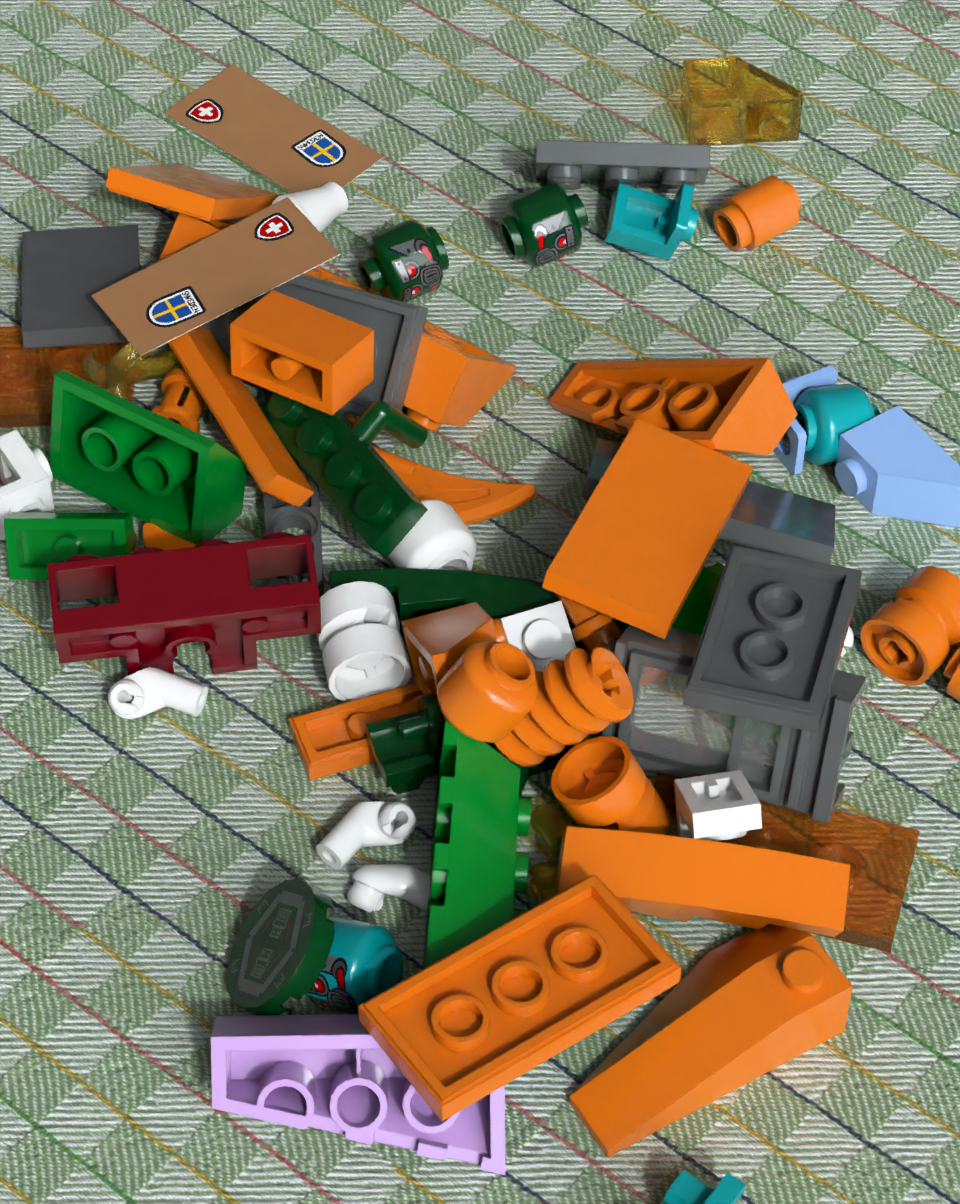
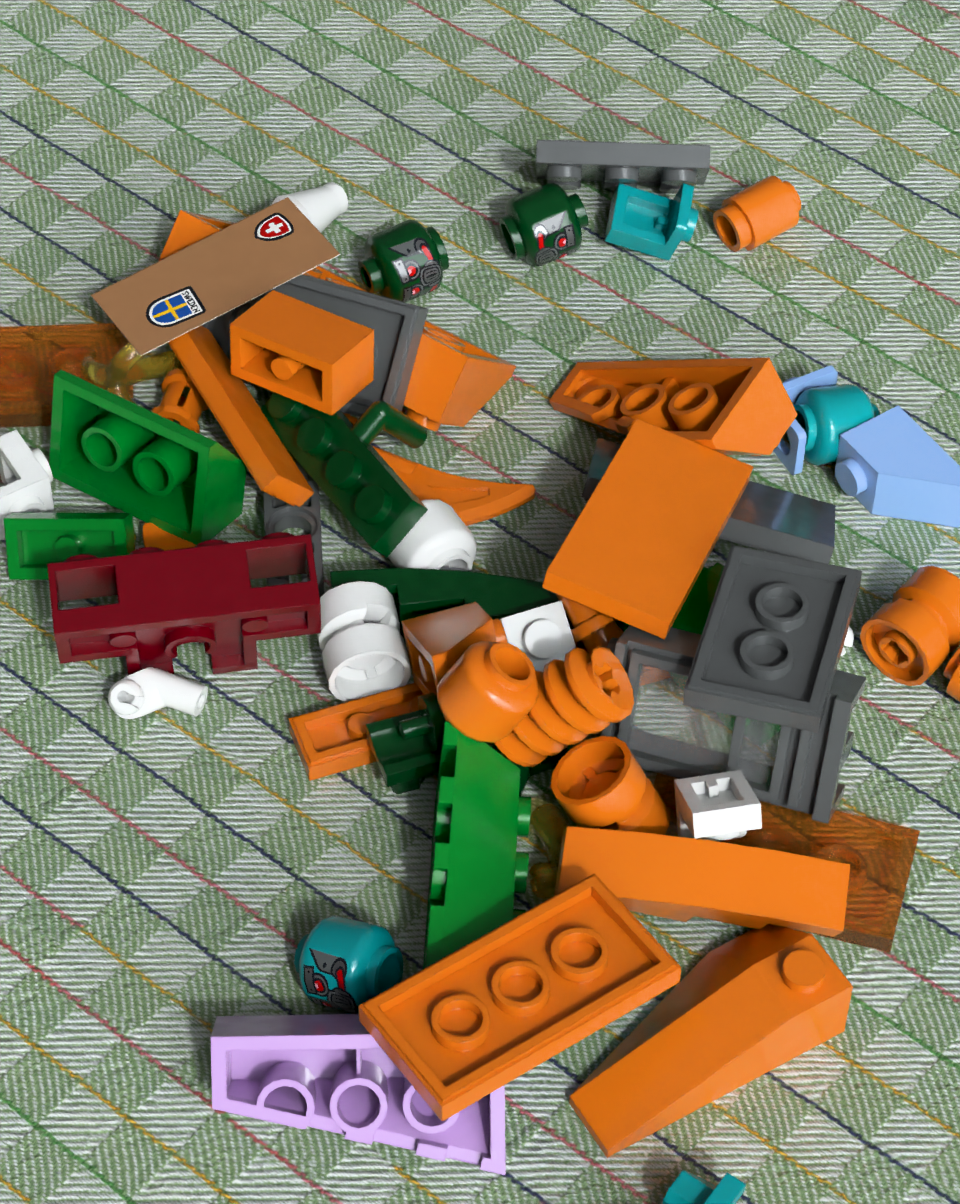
dark grey tile [21,225,140,349] -> none
orange tile [105,164,281,222] -> none
medium nougat sticker [164,64,384,193] -> none
dark green tile [227,879,334,1016] -> none
white arm [316,801,416,870] -> none
white arm [347,864,431,912] -> none
clear yellow slope [681,57,803,145] -> none

